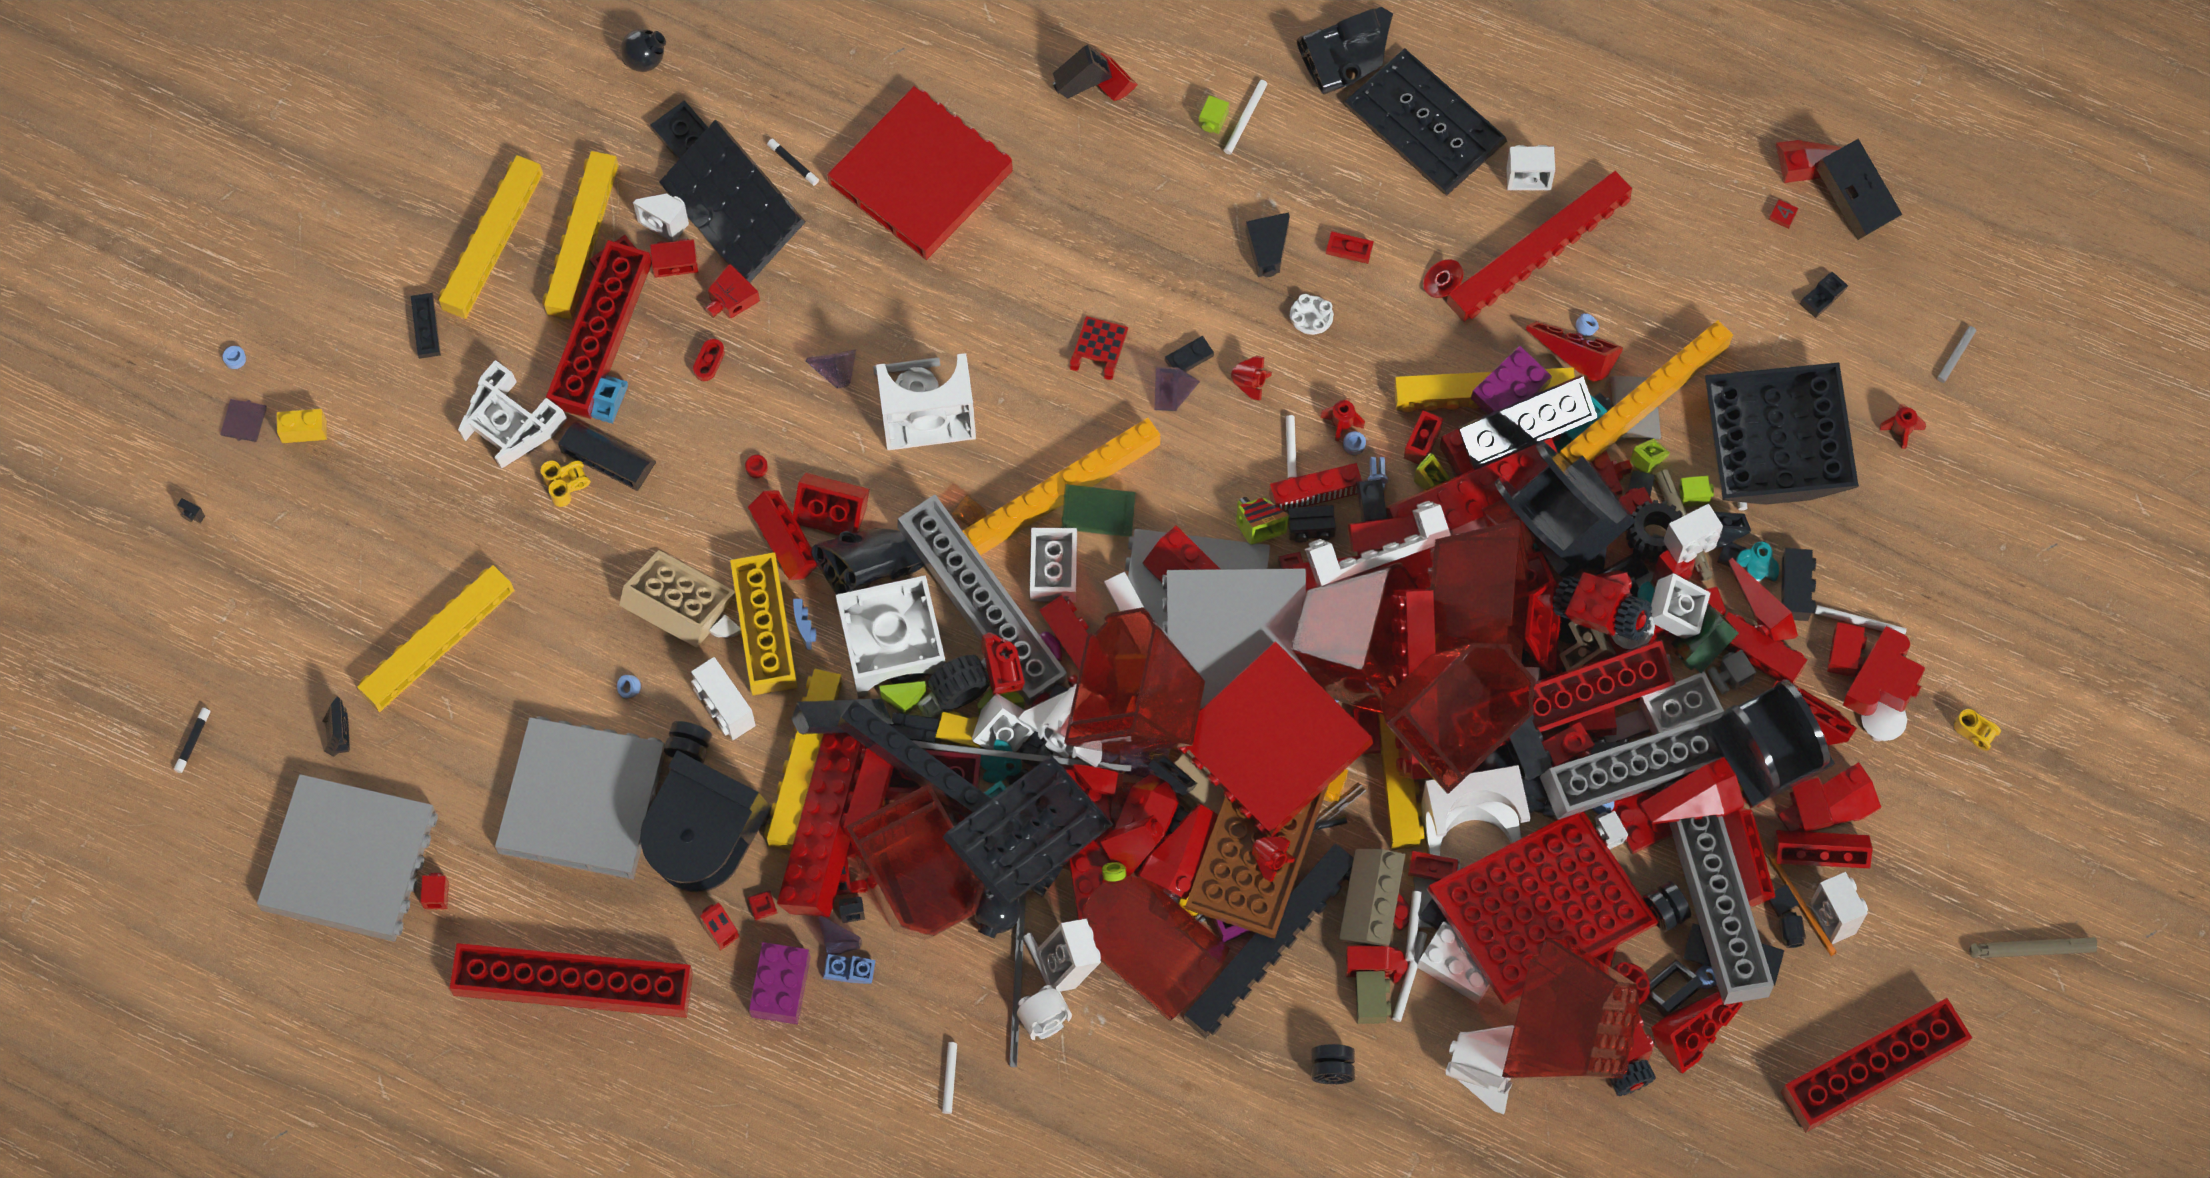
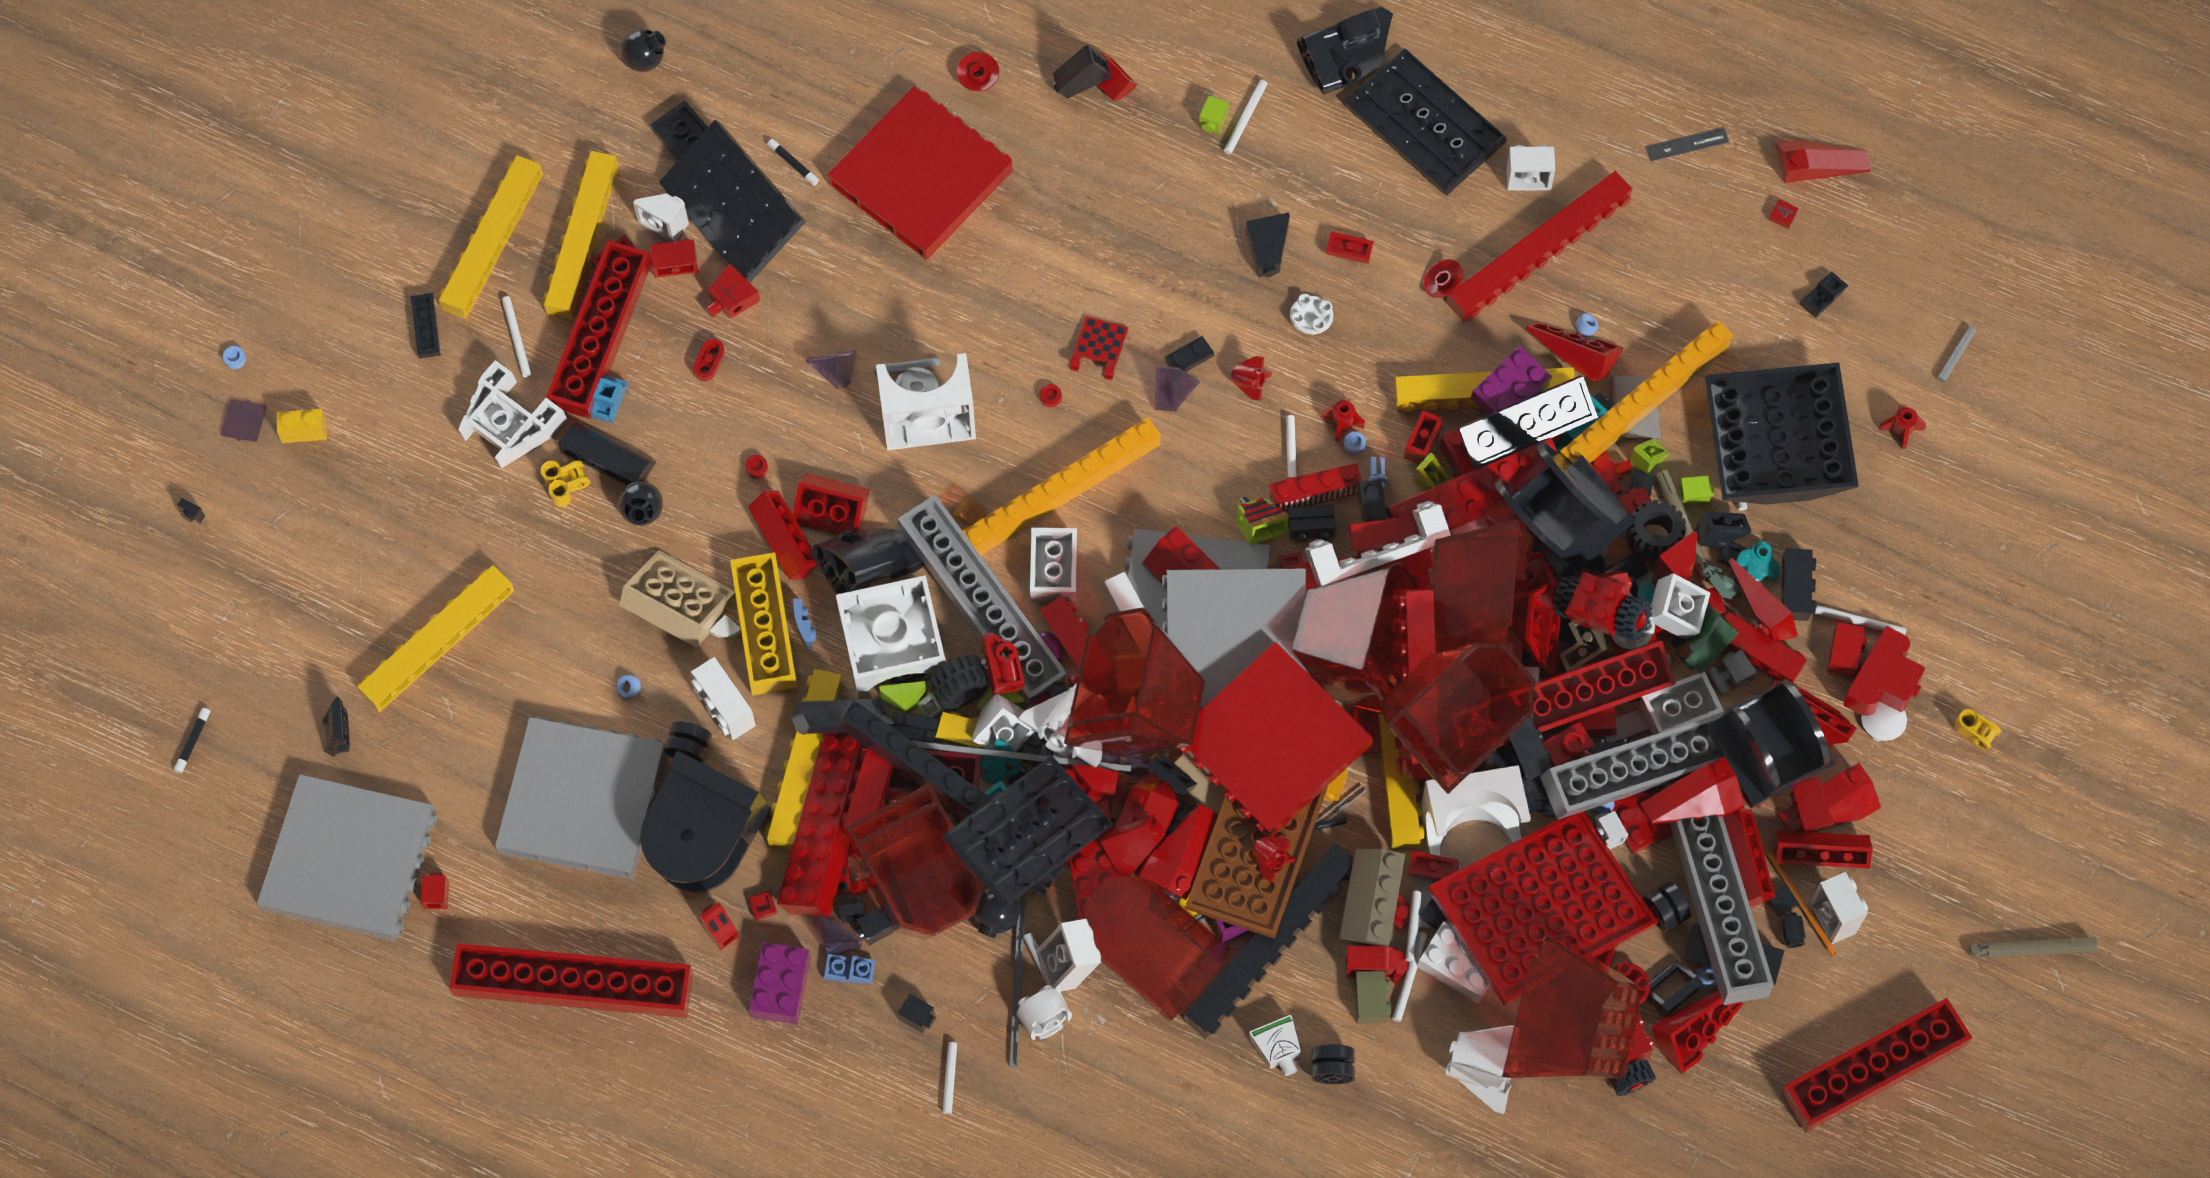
clear green piece [1061,484,1136,537] -> none
lime tile [1102,862,1126,881] -> none
white brick [1663,504,1723,564] -> none
black brick [1814,138,1903,240] -> none
none -> white bar [502,296,531,377]
none -> black brick [618,481,663,526]
none -> black brick [855,906,894,946]
none -> black brick [897,994,936,1033]
none -> red dish [956,52,1000,92]
none -> red tile [1039,384,1062,407]
none -> white torso [1249,1015,1301,1076]
none -> flat silver sticker [1646,128,1729,161]
none -> sand green plate [1703,565,1742,600]

